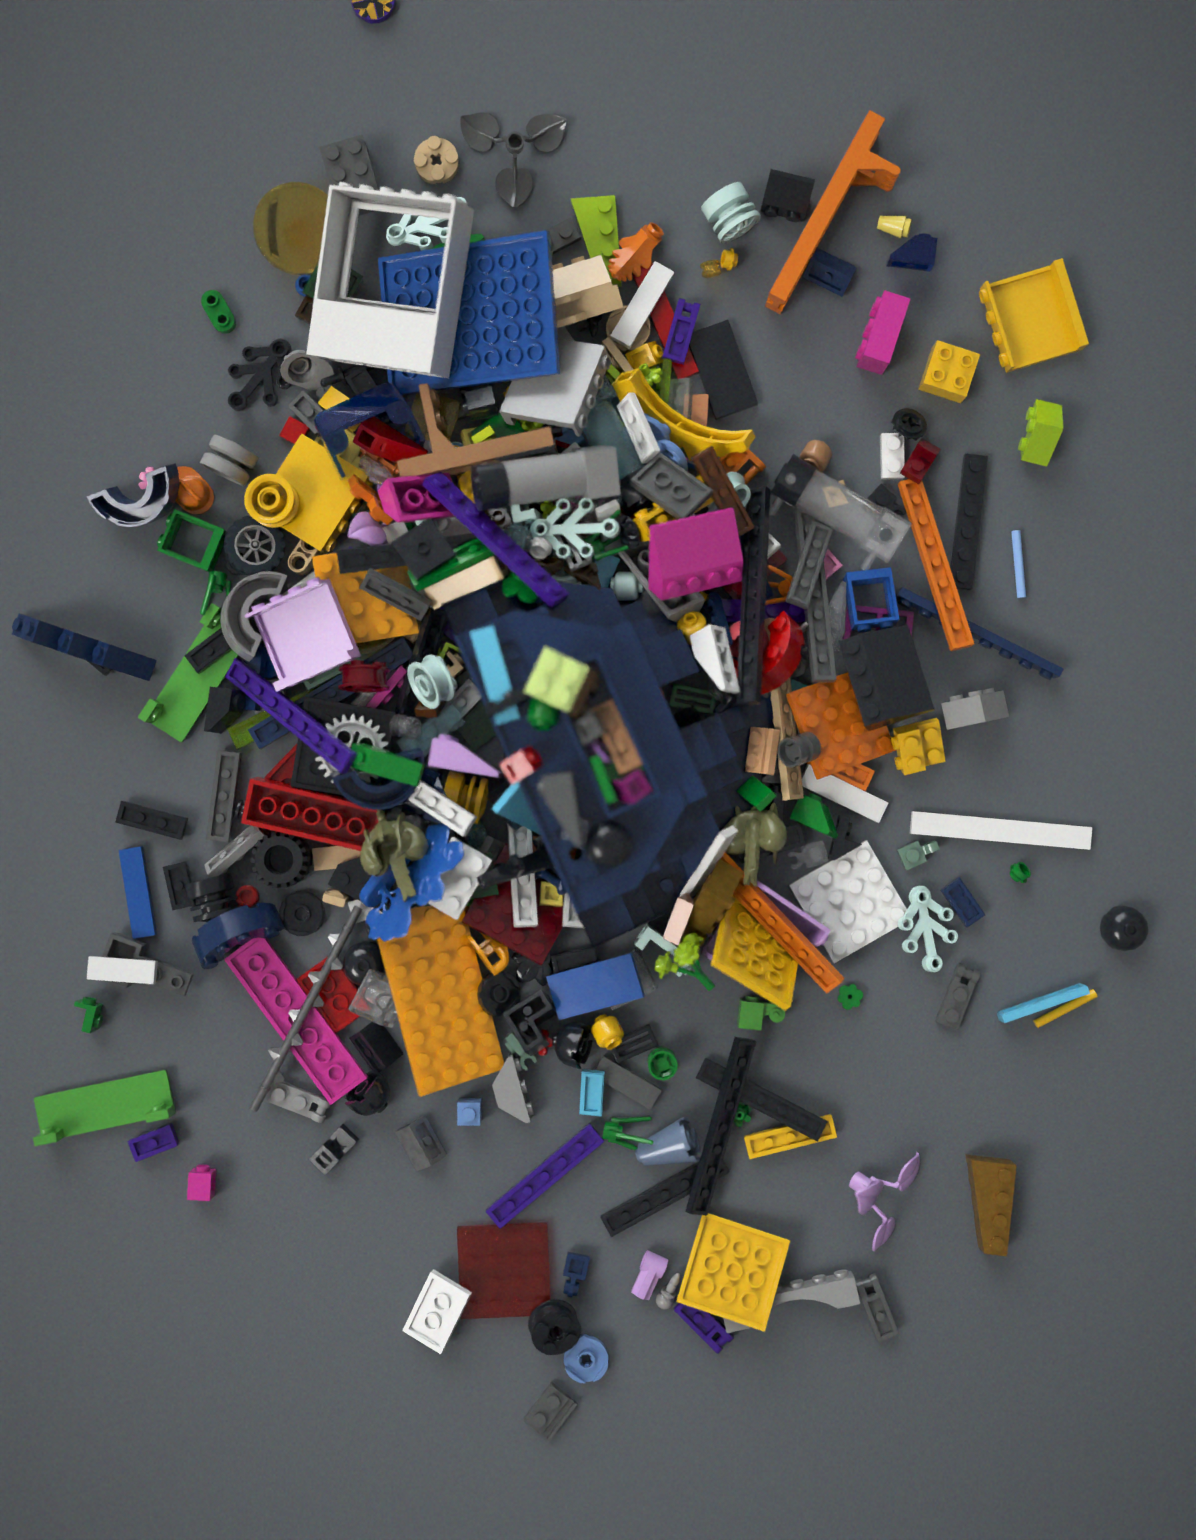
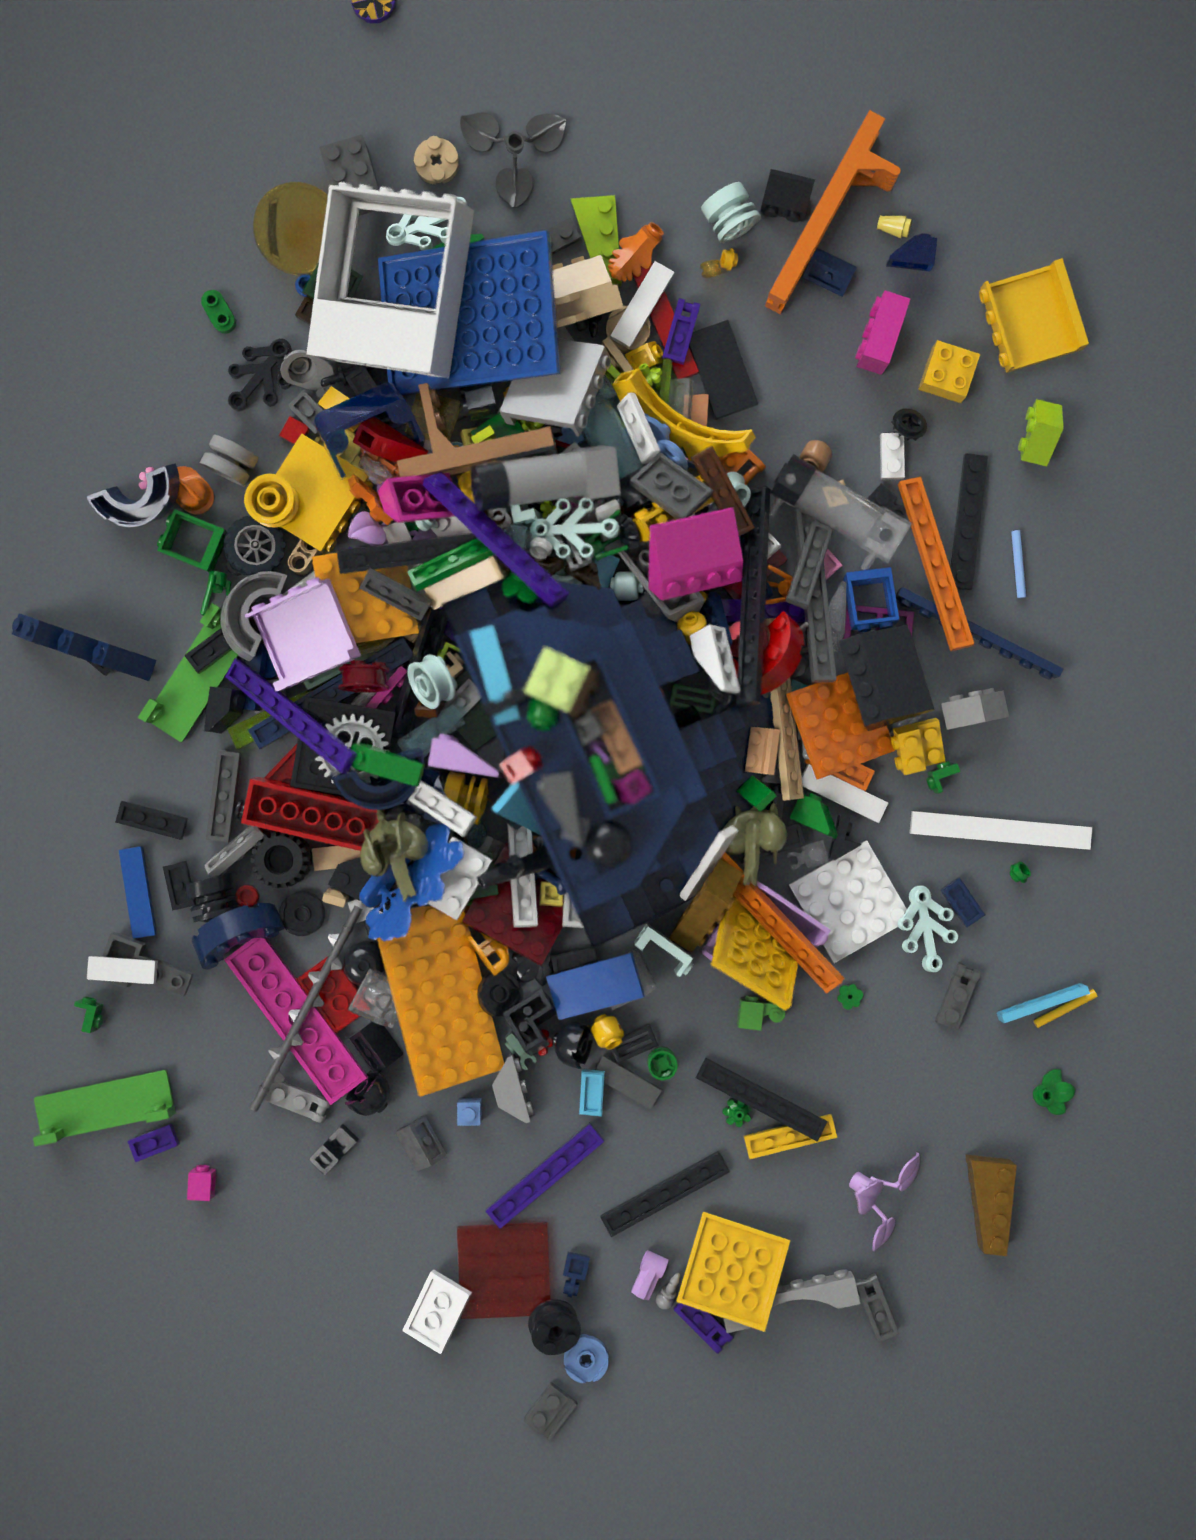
clear wheel [390,714,422,740] -> none
black plate [391,518,456,581] -> none
green plant [603,1116,654,1150] -> none
sand blue cone [635,1116,701,1166] -> none
lime plant [655,933,715,991] -> none
slope [663,893,694,945] -> none
black tile [685,1037,757,1215] -> none
dark grey wheel [778,732,821,768] -> none
sand green plate [896,840,940,870] -> none
dark red slope [900,438,941,485] -> none
black cylinder [1100,906,1149,951] -> none
none -> green bracket [926,761,960,794]
none -> green plate [1033,1069,1076,1115]

